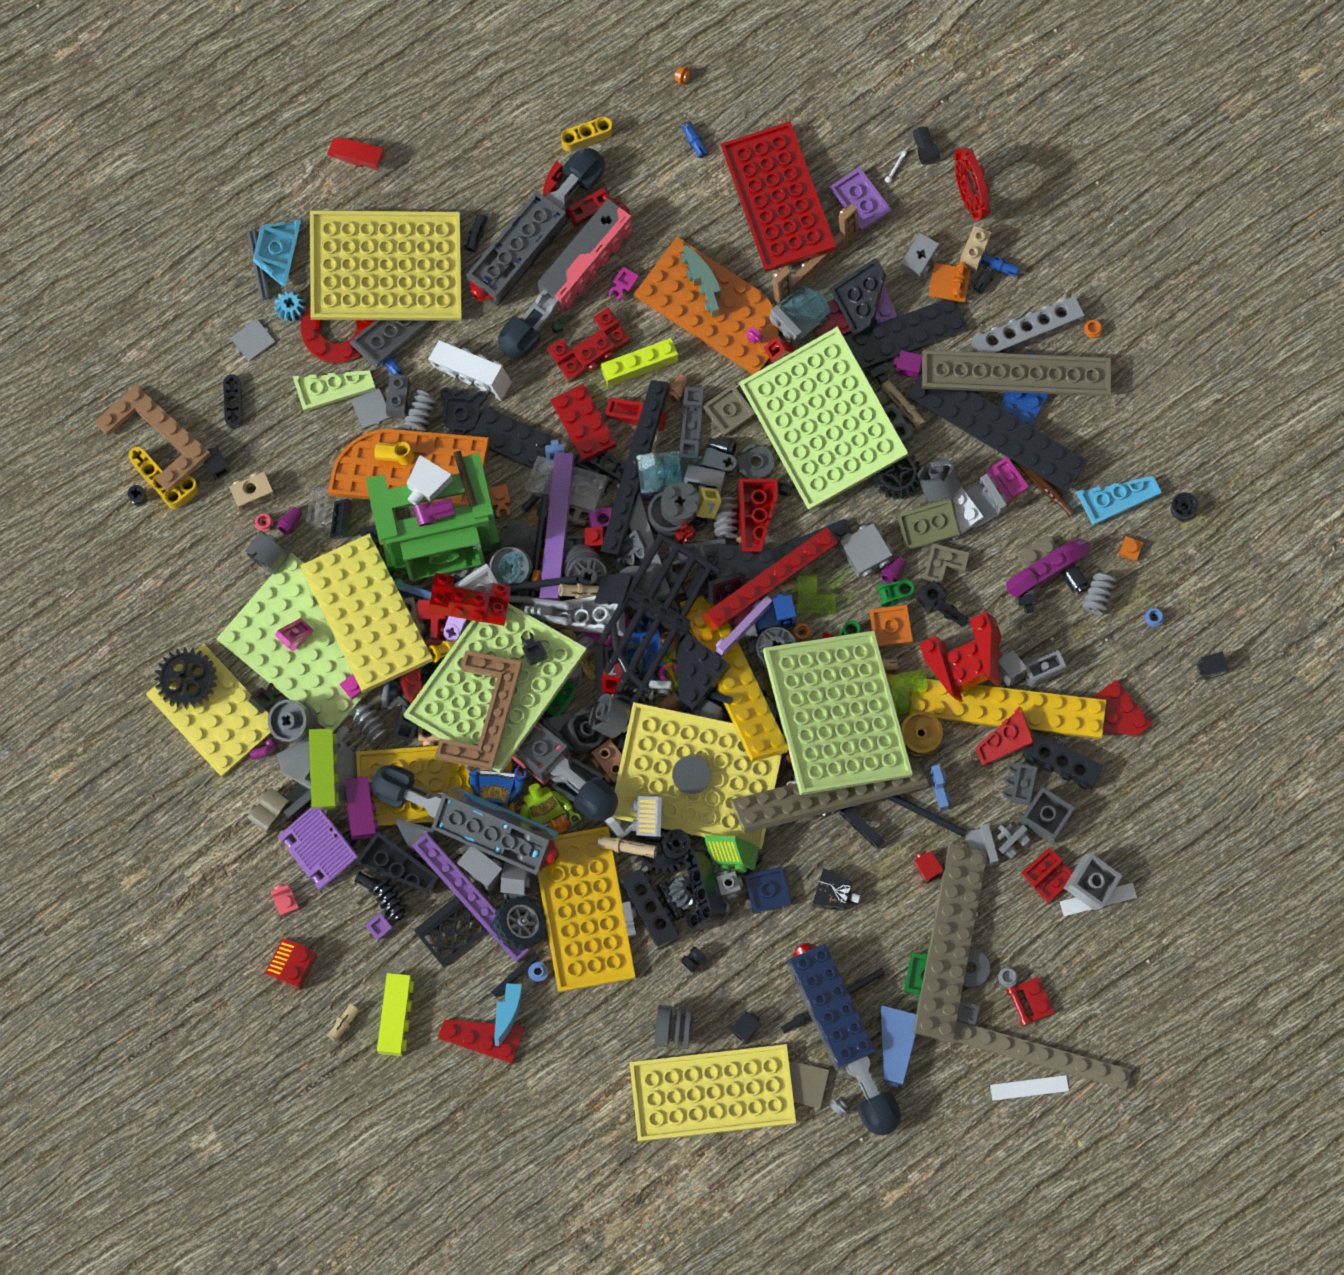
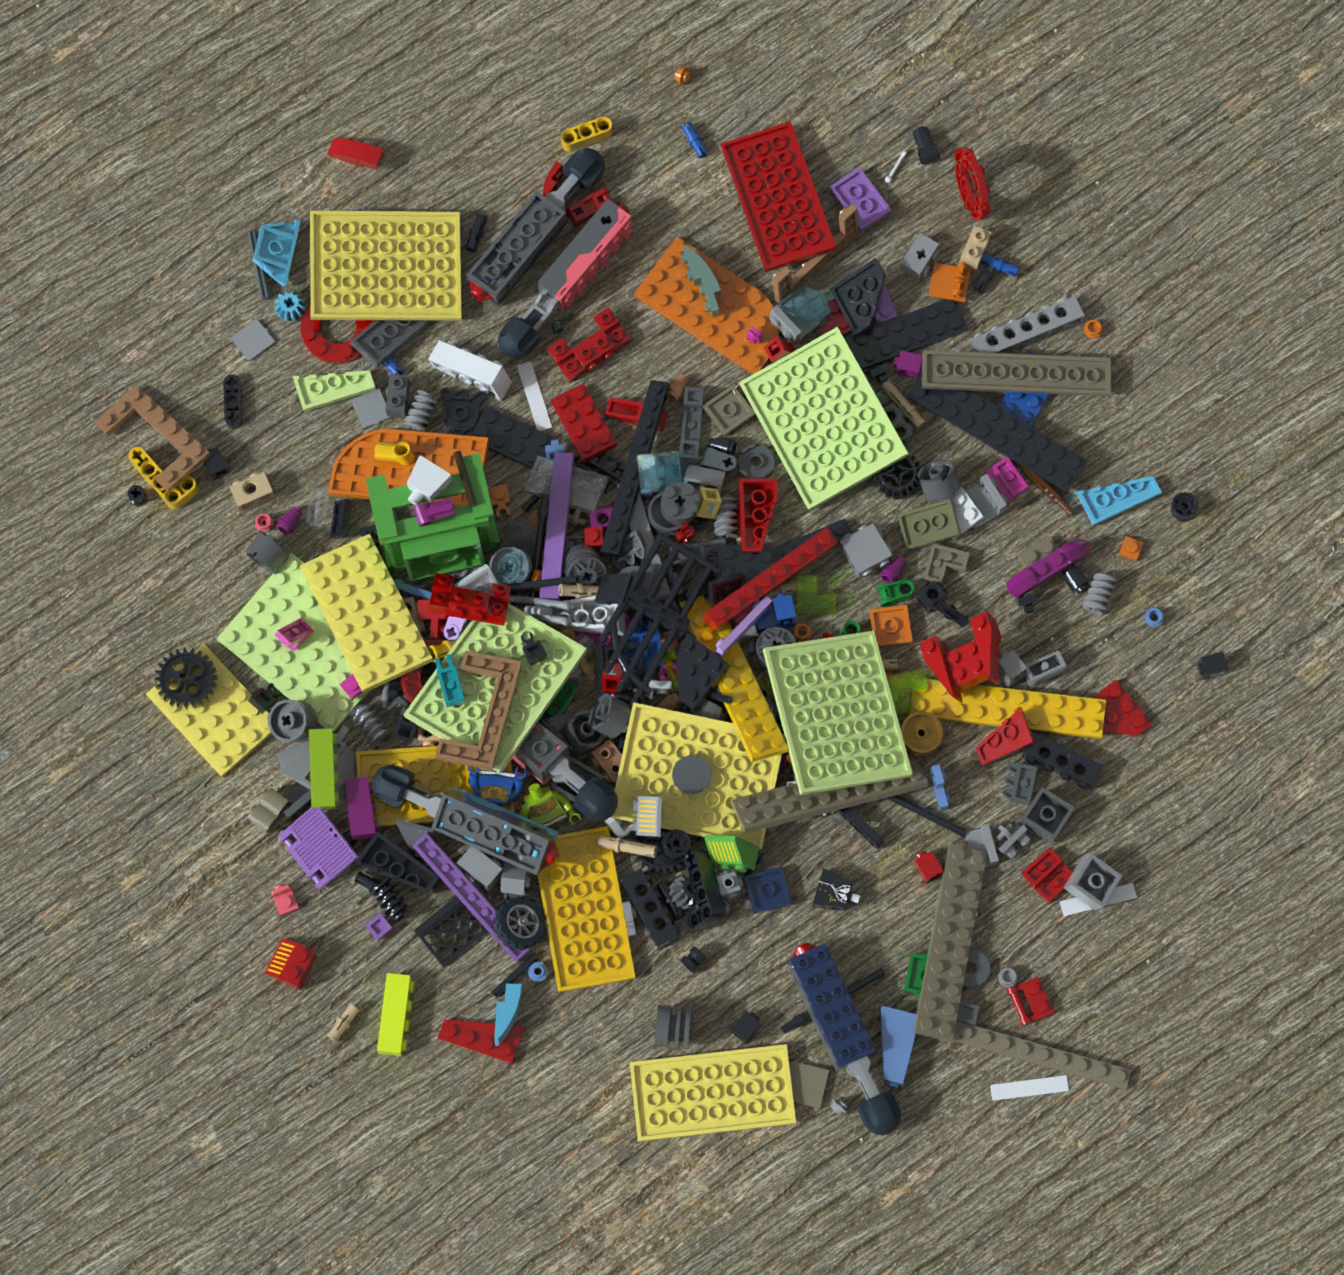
magenta arm [250,739,277,760] -> none
orange plate [548,815,570,835] -> none
neon yellow brick [601,338,678,388] -> none
dark pink plate [609,267,639,302] -> none
black bush [777,481,793,496] -> none
none -> teal hinge [435,654,466,708]
none -> white sticker [517,361,552,431]

